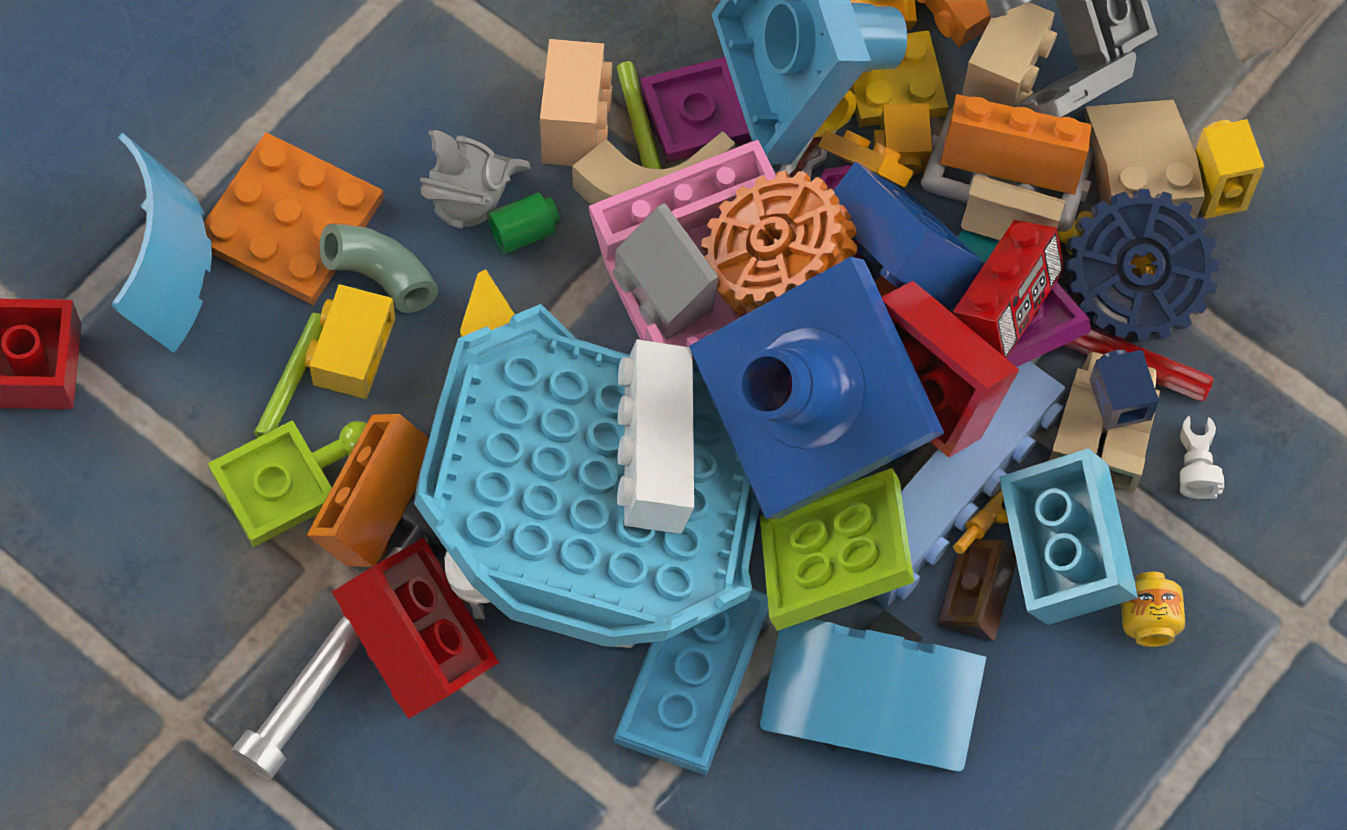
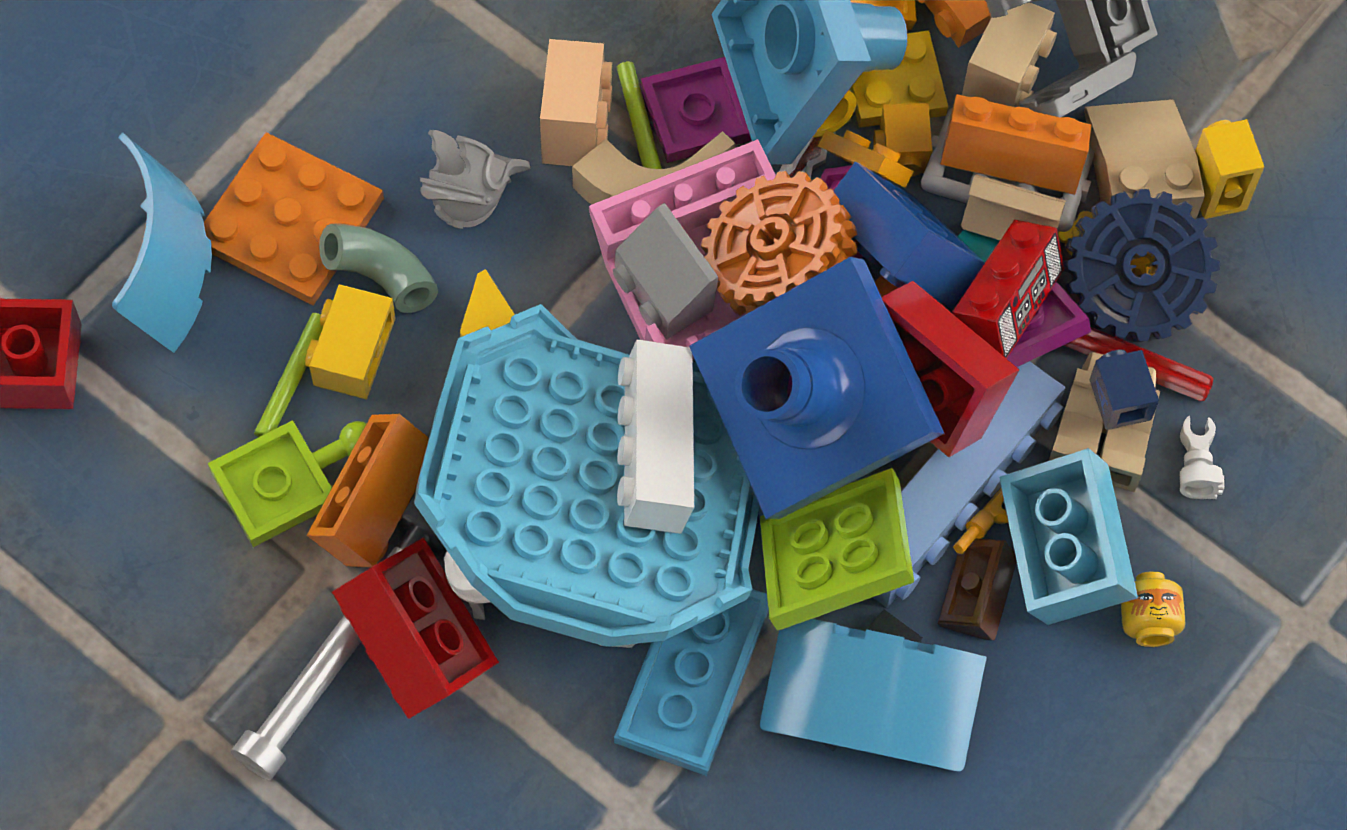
green brick [487,192,560,255] -> none

